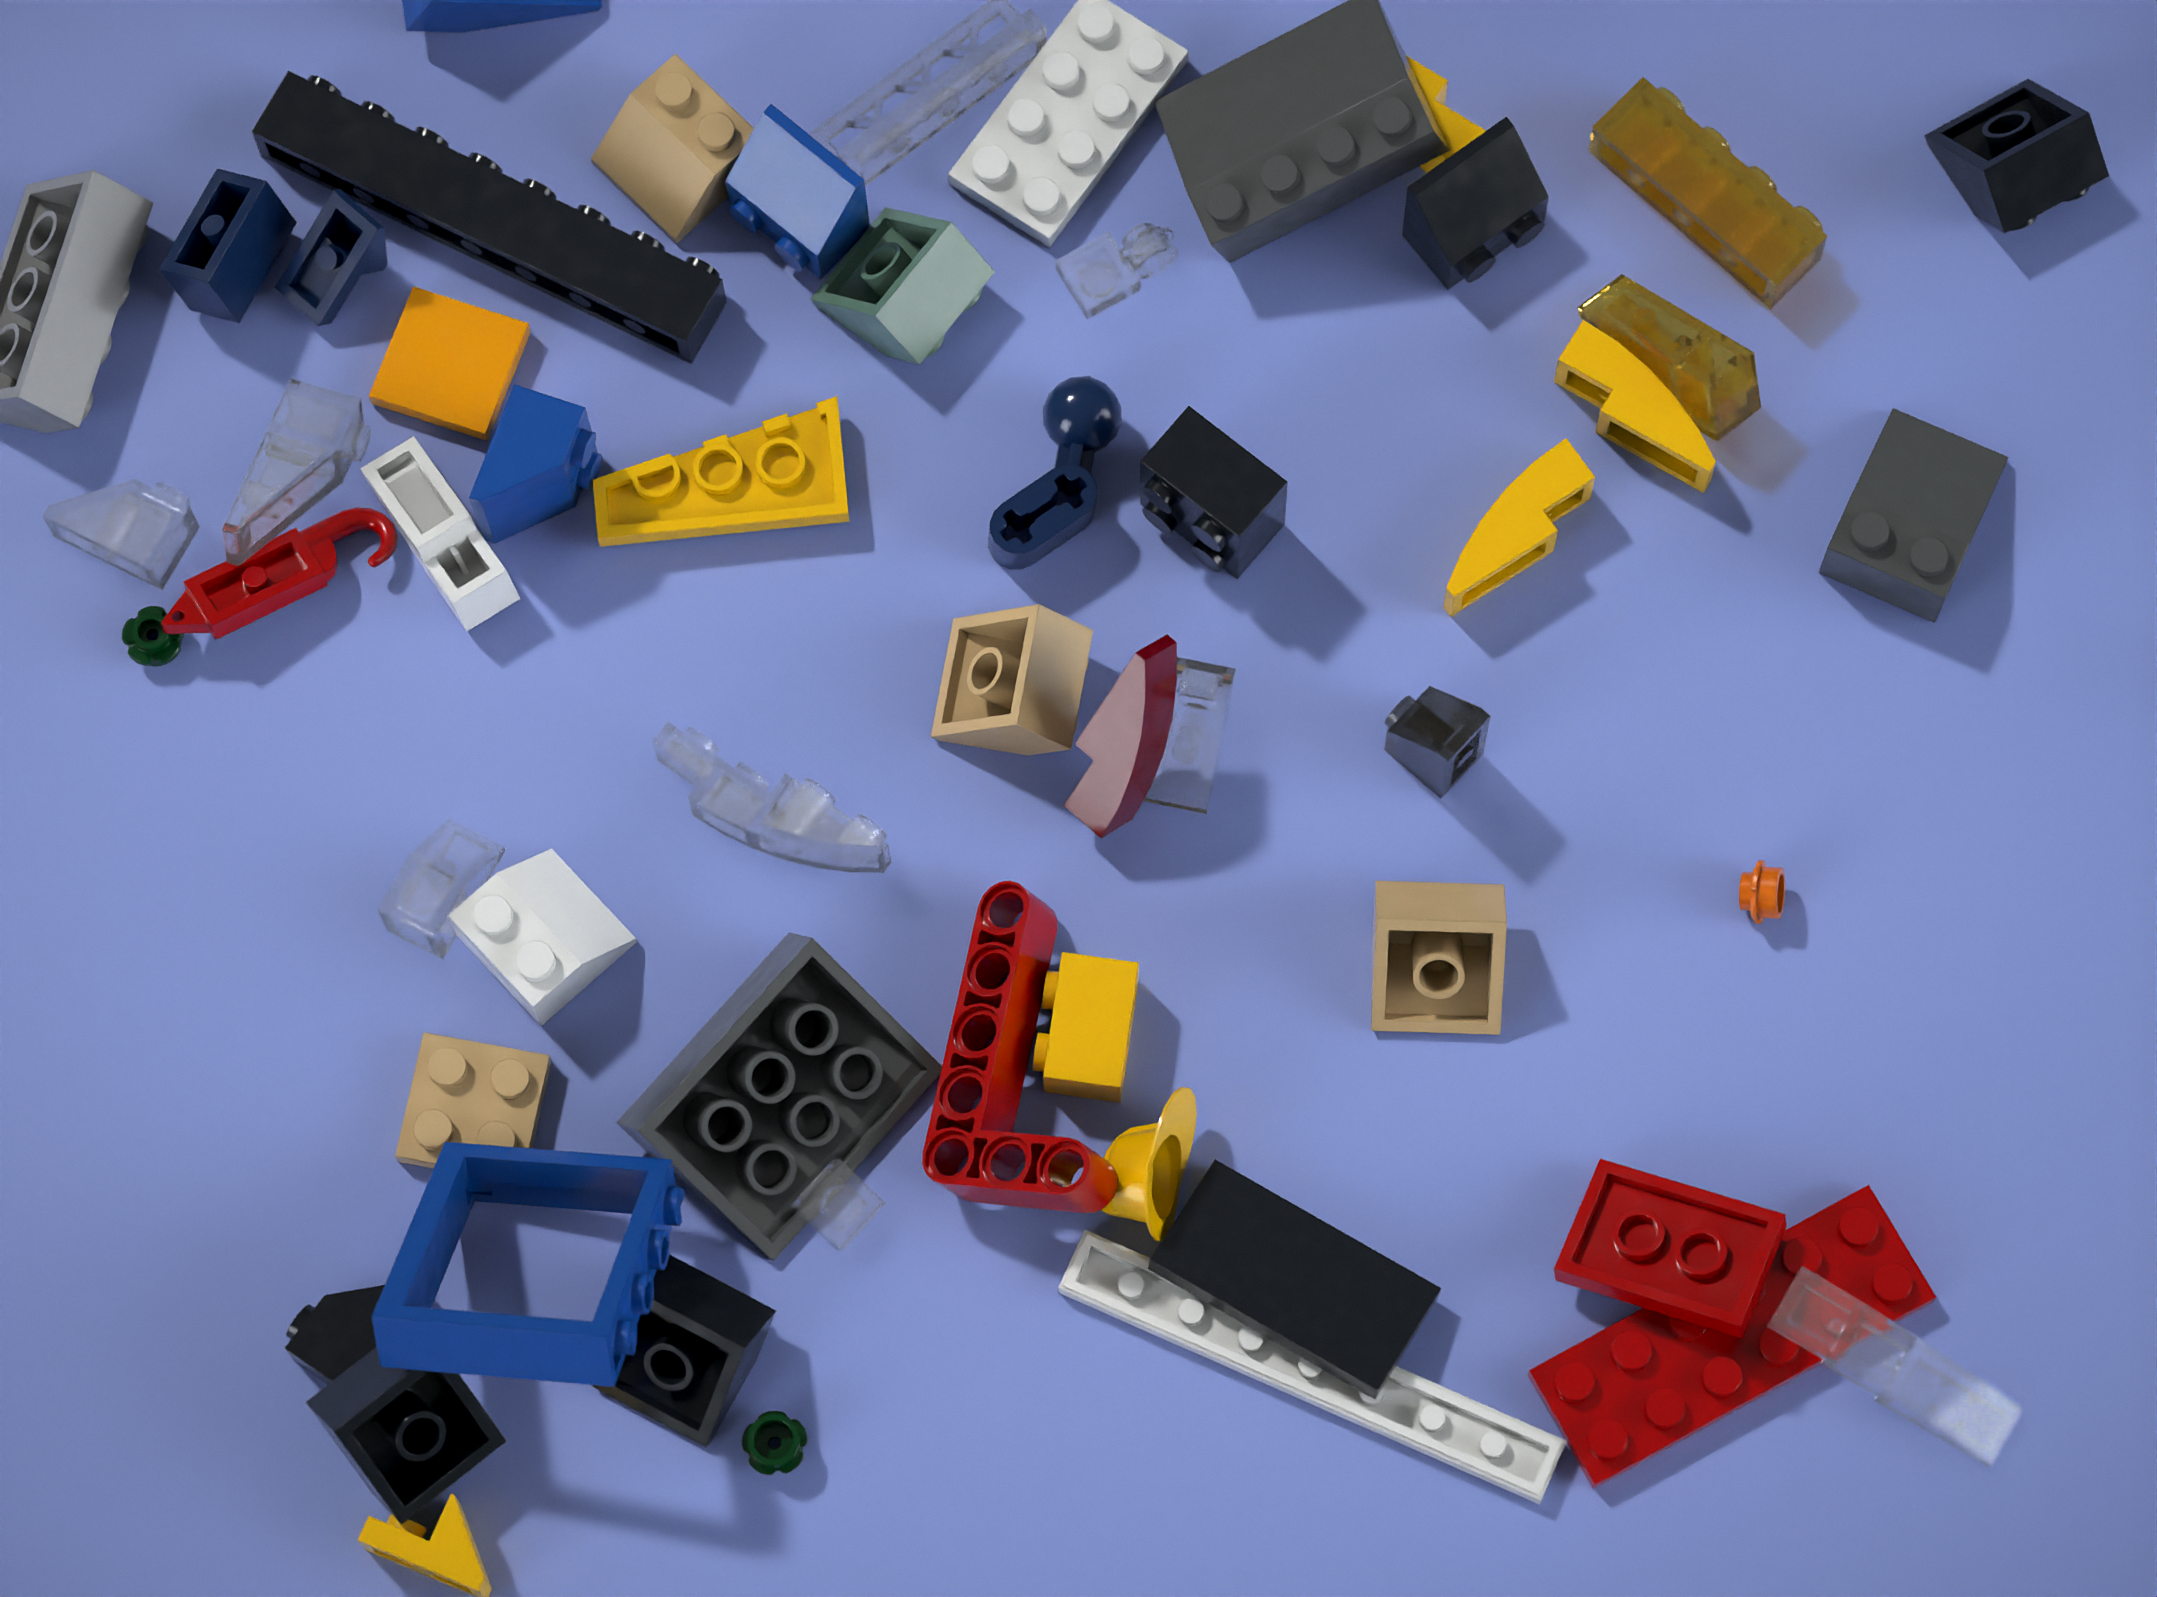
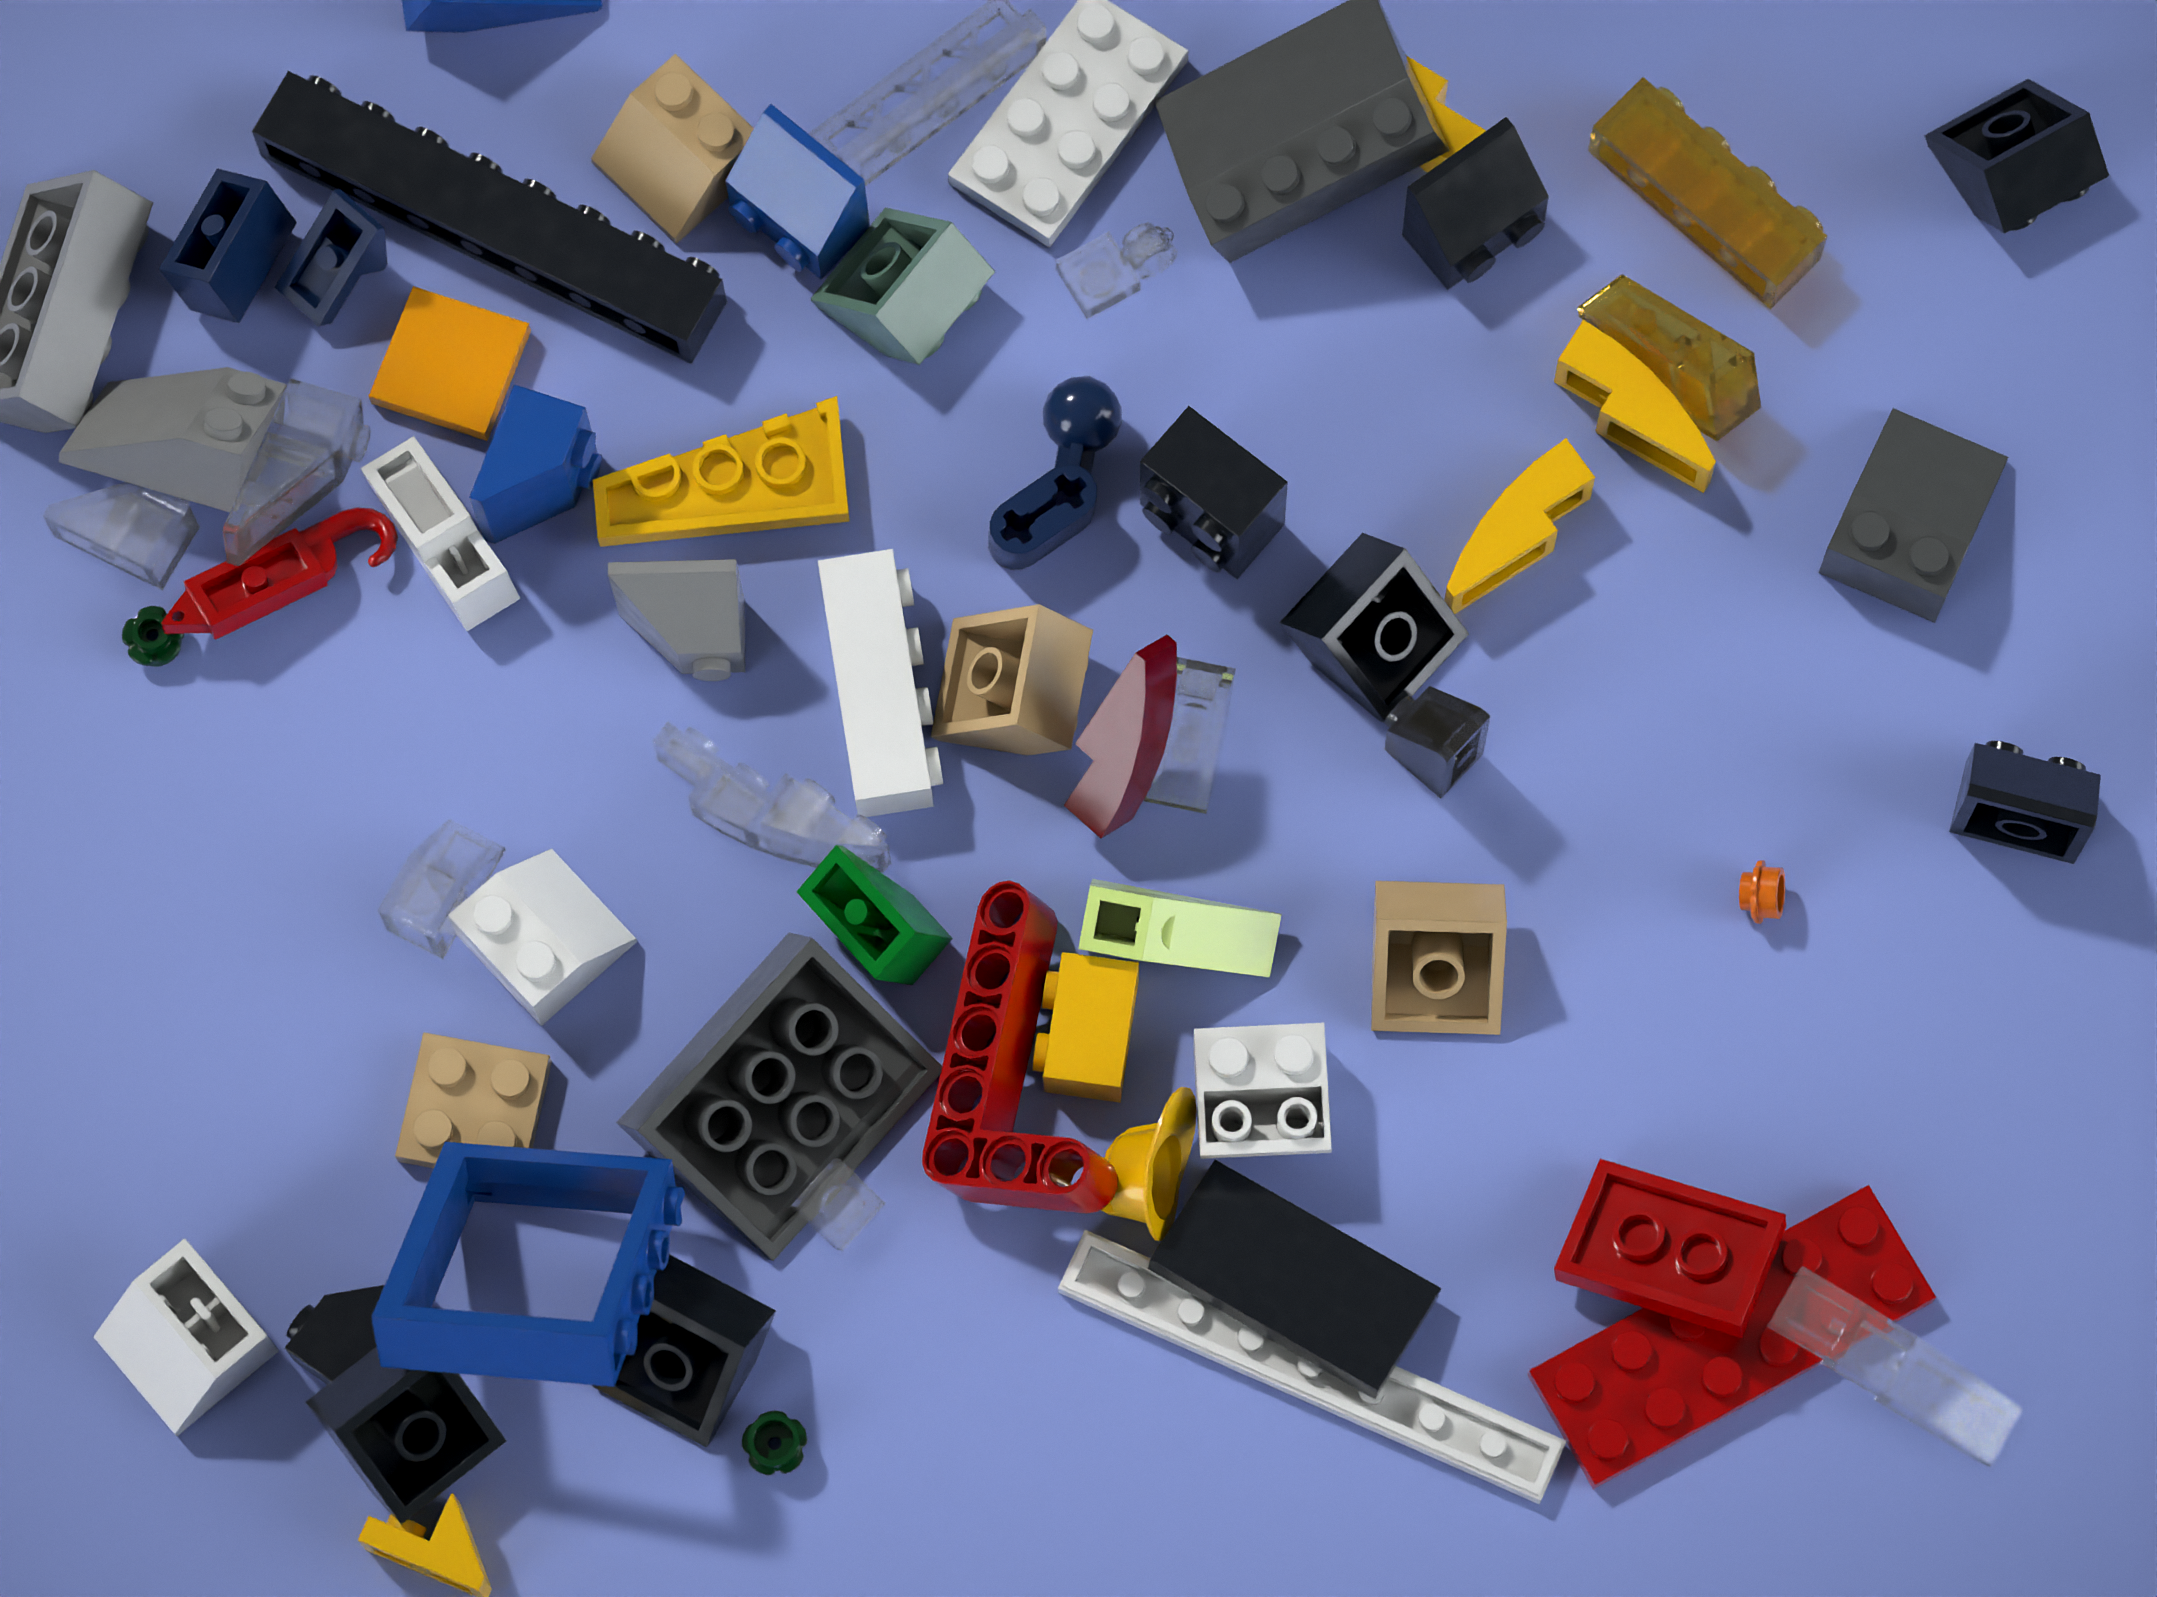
none -> light grey slope [59,367,287,515]
none -> white slope [93,1238,279,1436]
none -> light grey slope [608,559,745,681]
none -> green slope [796,844,953,985]
none -> white brick [818,549,943,819]
none -> yellowish green slope [1078,879,1282,978]
none -> white slope [1193,1023,1332,1159]
none -> black slope [1279,533,1469,724]
none -> black slope [1949,741,2101,864]

